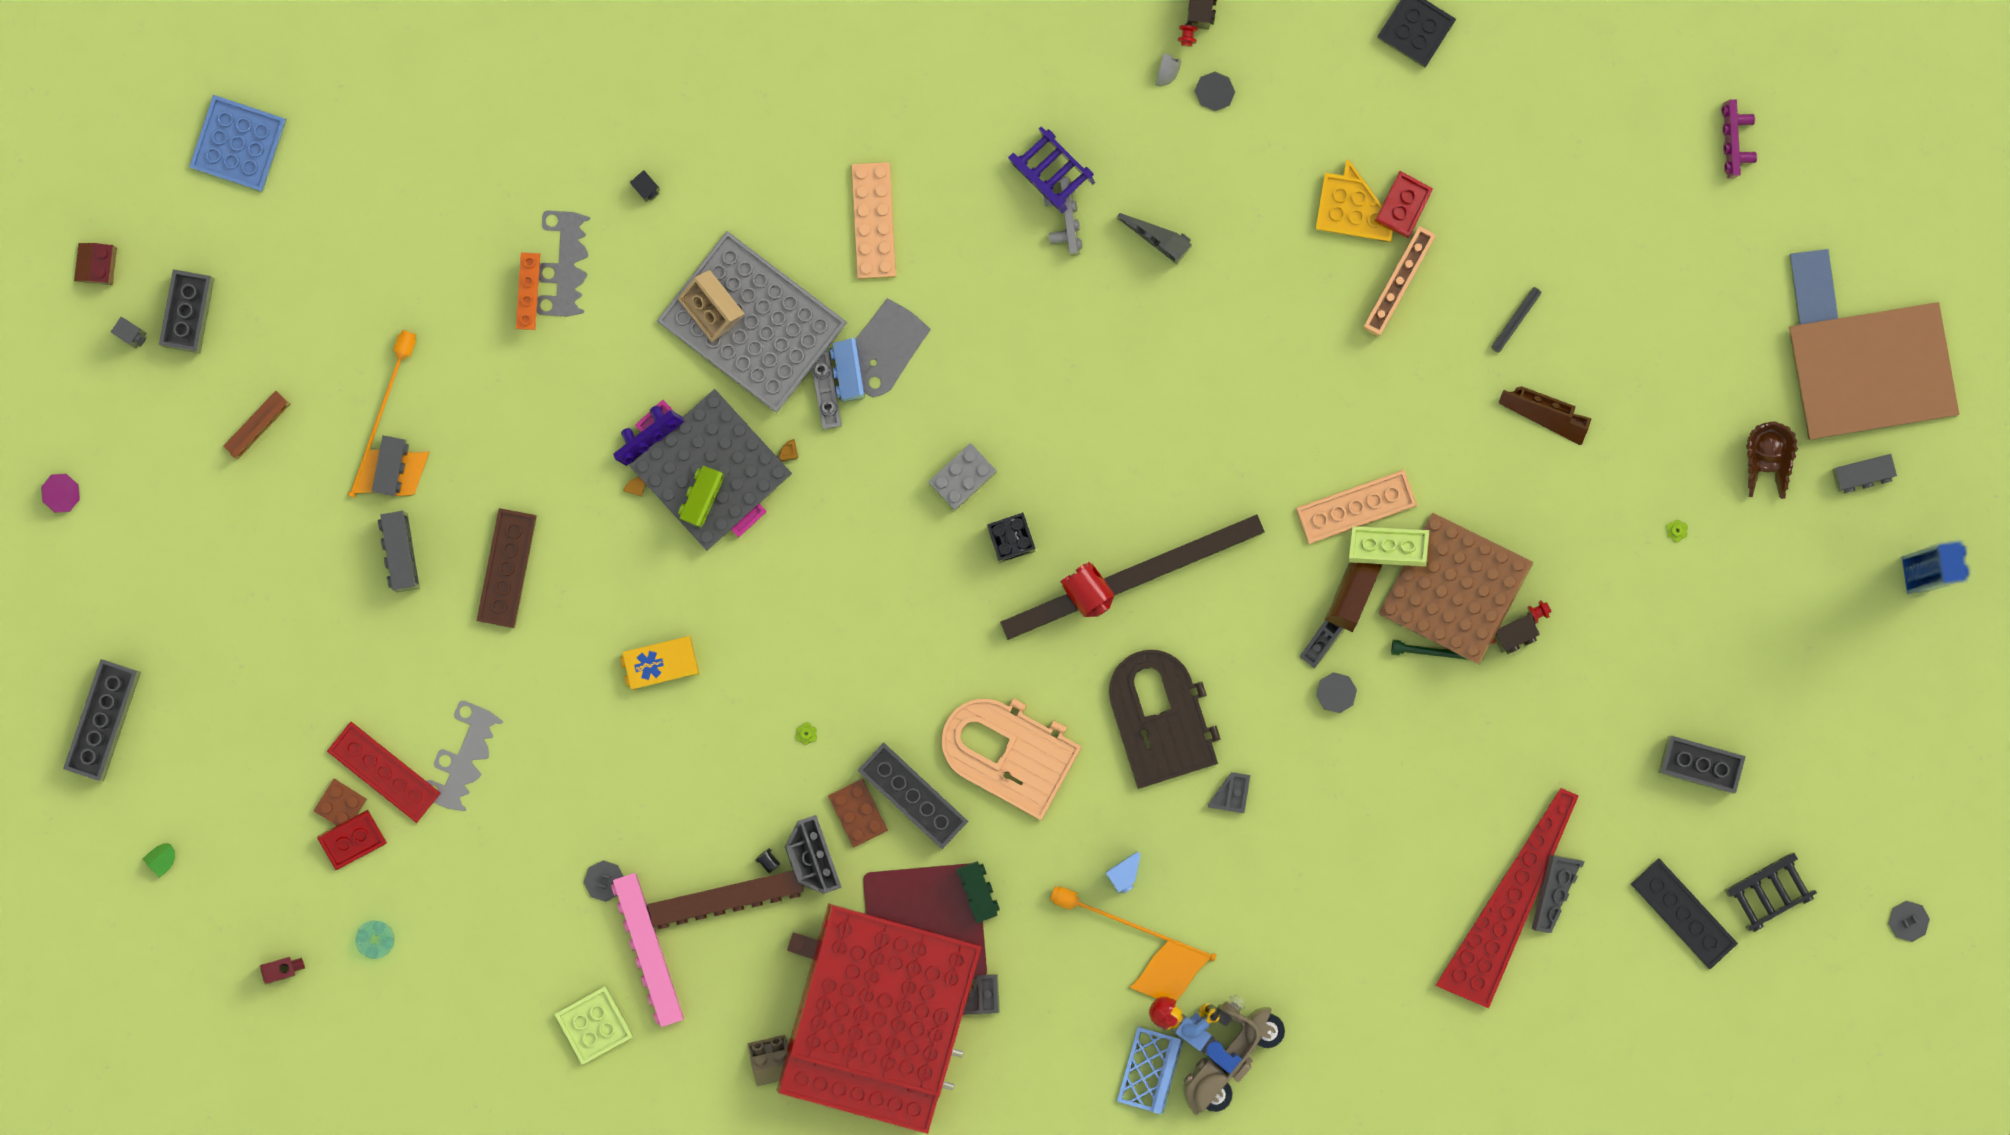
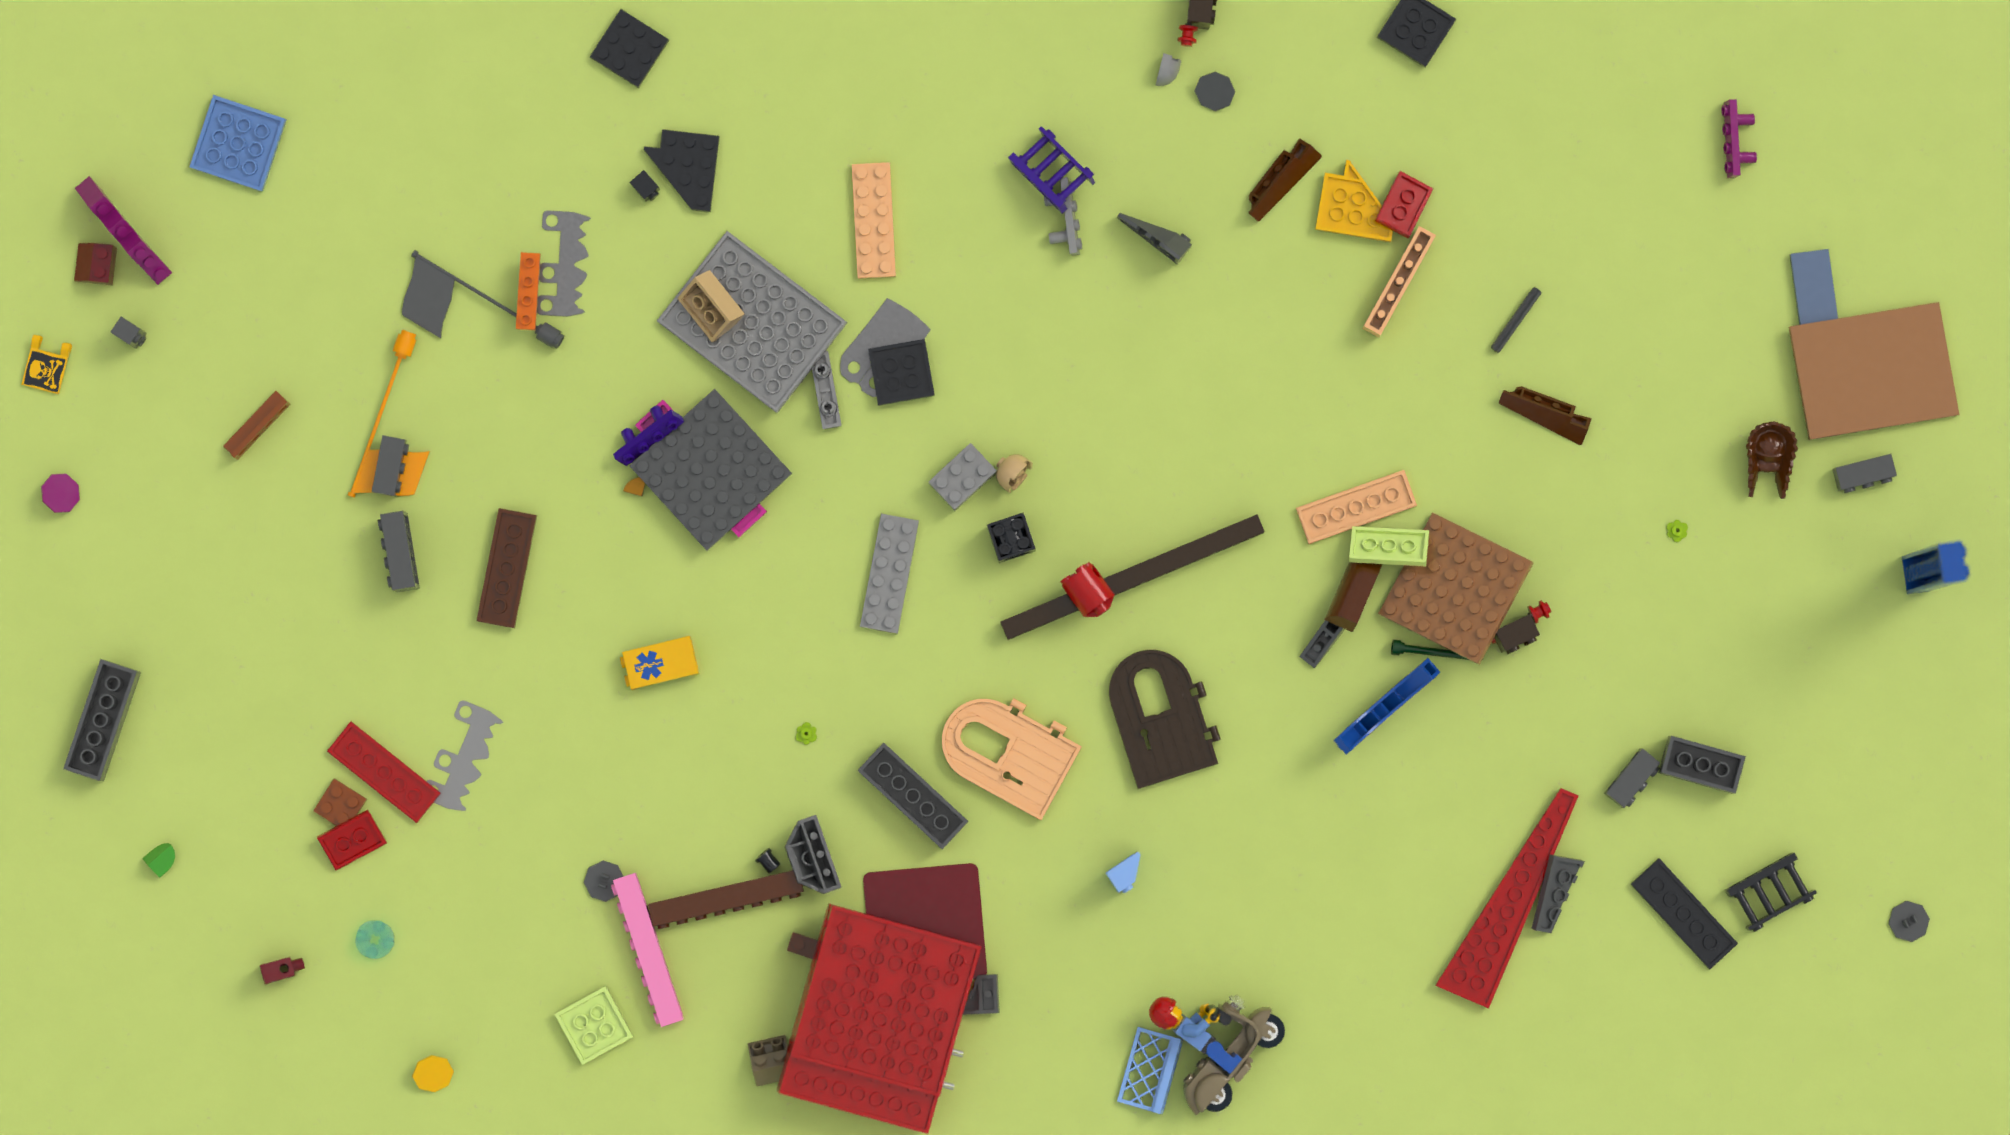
dark grey brick [159,269,214,353] -> none
lime slope [678,466,725,529] -> none
pearl gold tile [779,439,798,462] -> none
dark orange plate [828,779,888,848] -> none
light blue slope [830,338,865,402] -> none
dark green wedge [956,861,1000,924] -> none
light orange flag [1049,886,1216,1001] -> none
dark grey wing [1208,772,1250,813] -> none
dark grey piece [1316,672,1357,713] -> none
none -> flag [21,335,72,394]
none -> magenta arch [75,176,172,285]
none -> dark grey flag [402,250,565,349]
none -> yellow piece [412,1055,454,1092]
none -> black plate [590,9,669,88]
none -> black wing [644,129,720,212]
none -> light grey plate [860,514,919,634]
none -> black plate [868,339,935,406]
none -> tan cylinder [996,454,1033,493]
none -> reddish brown wedge [1249,139,1322,222]
none -> blue arch [1334,658,1440,755]
none -> dark grey brick [1604,748,1660,808]

